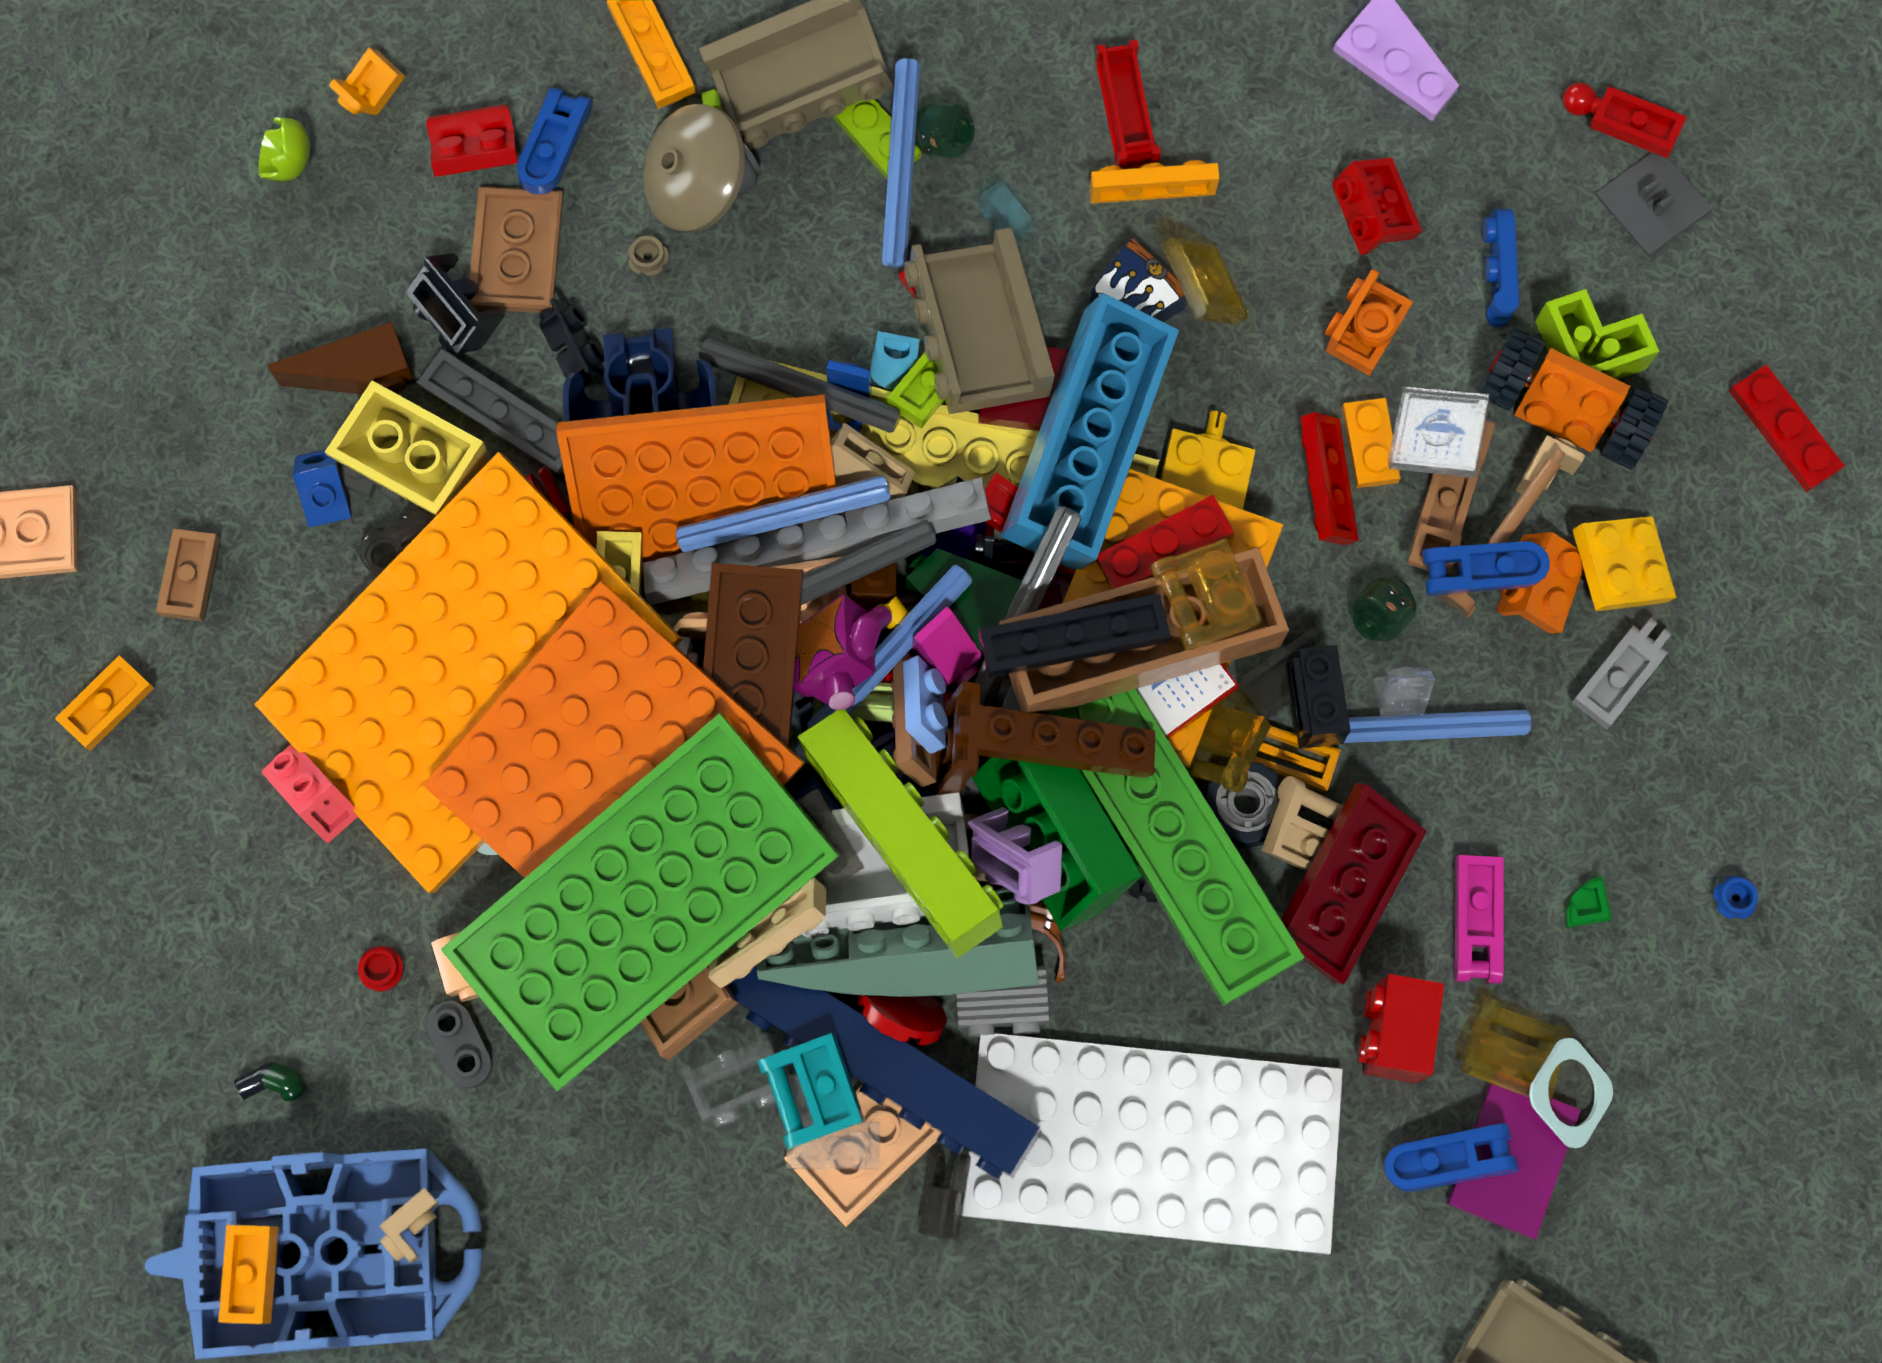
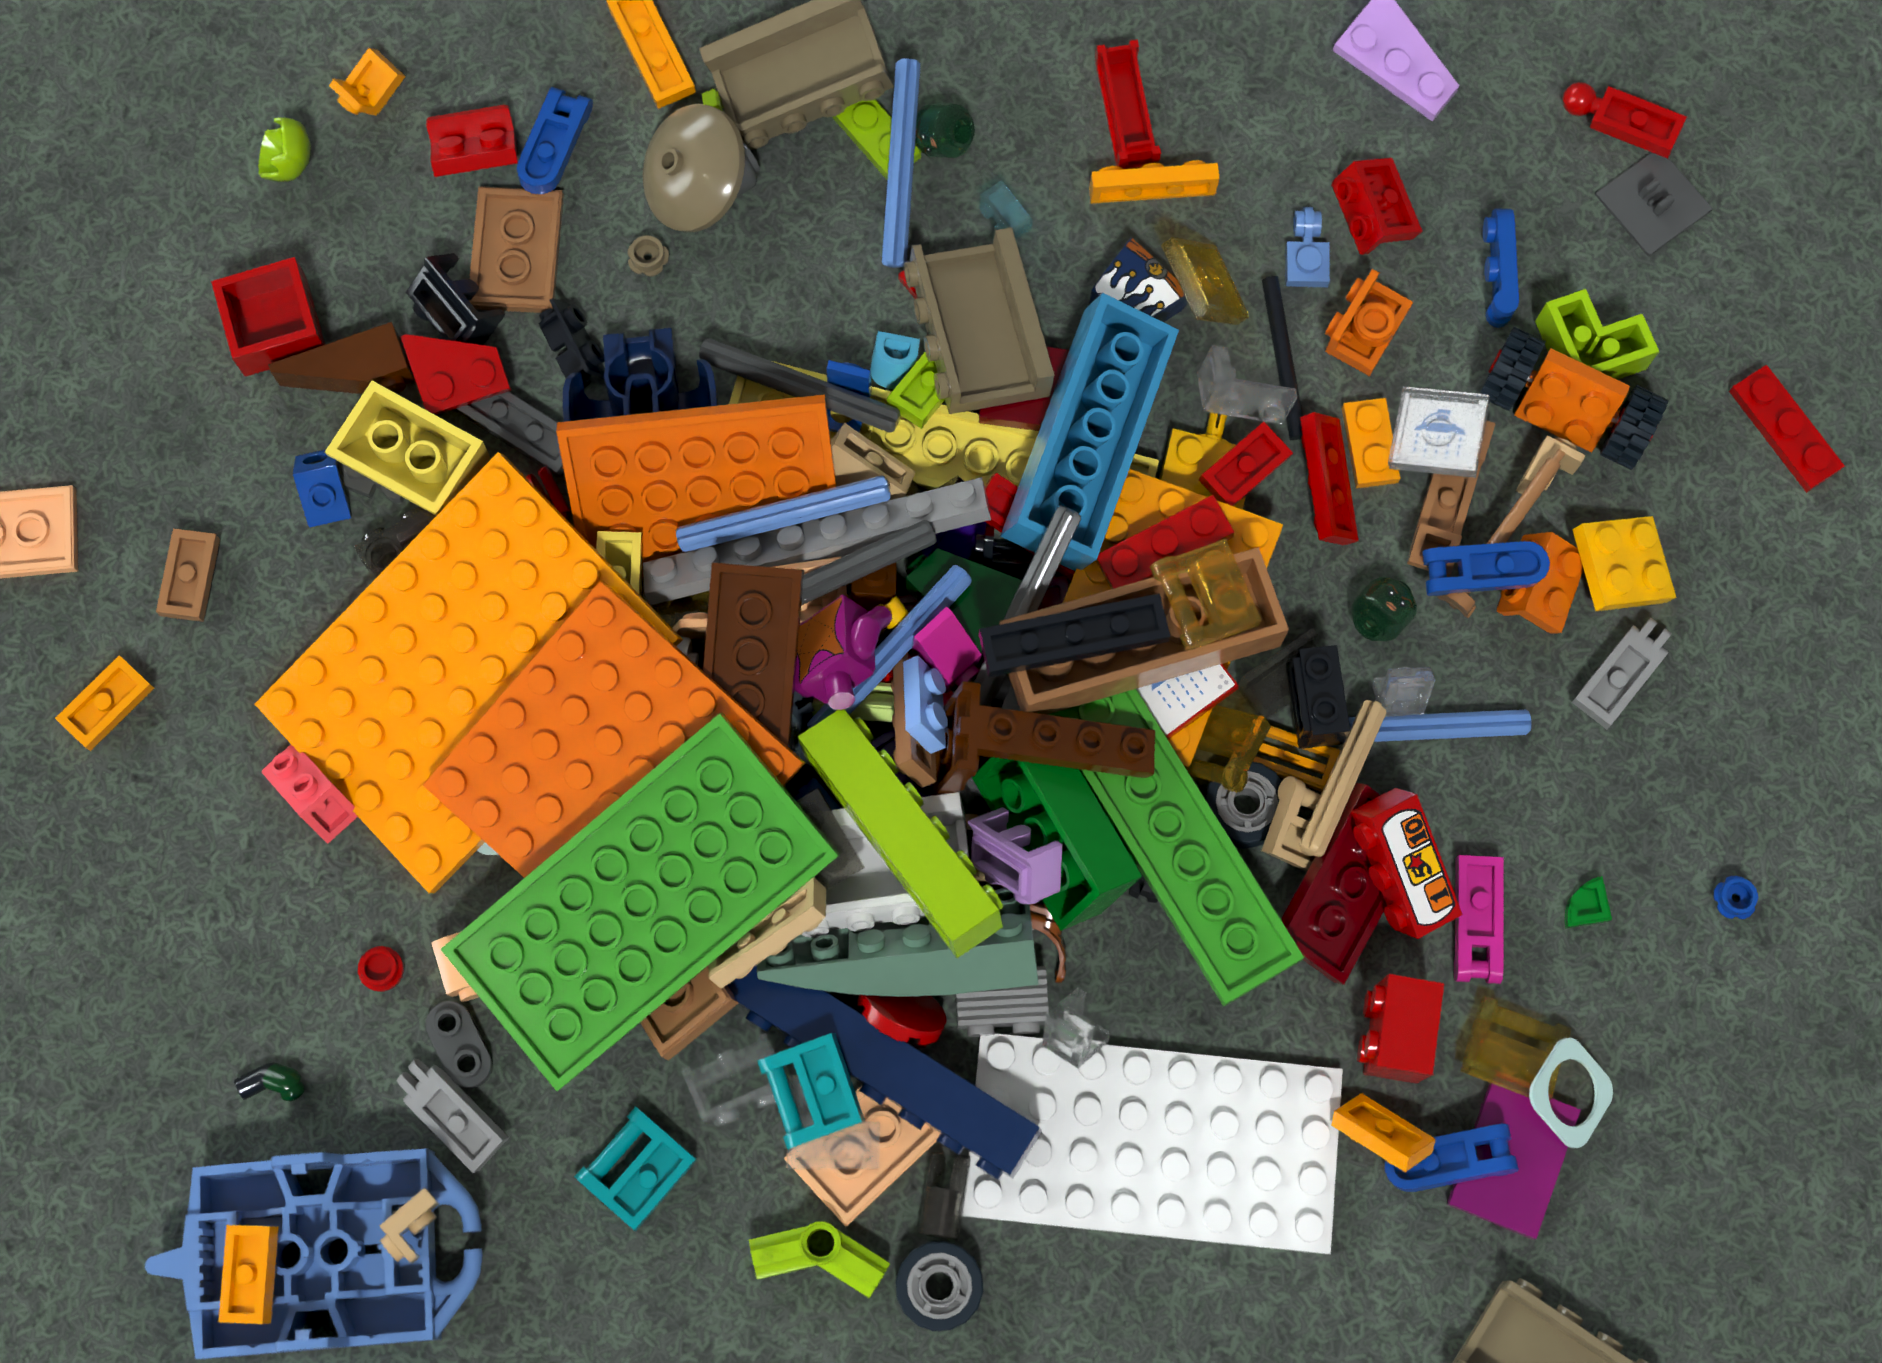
none -> red piece [211,257,325,377]
none -> light grey hinge [396,1059,509,1173]
none -> red wing [401,334,512,415]
none -> teal plate [574,1106,697,1231]
none -> lime piece [749,1222,891,1299]
none -> wheel [896,1241,983,1331]
none -> clear panel [1042,987,1110,1068]
none -> clear bracket [1197,345,1297,424]
none -> red plate [1198,421,1293,506]
none -> black bar [1262,276,1303,441]
none -> medium blue plate [1285,207,1330,287]
none -> tan axle [1299,700,1386,857]
none -> light orange plate [1331,1093,1436,1172]
none -> brick [1350,788,1463,939]

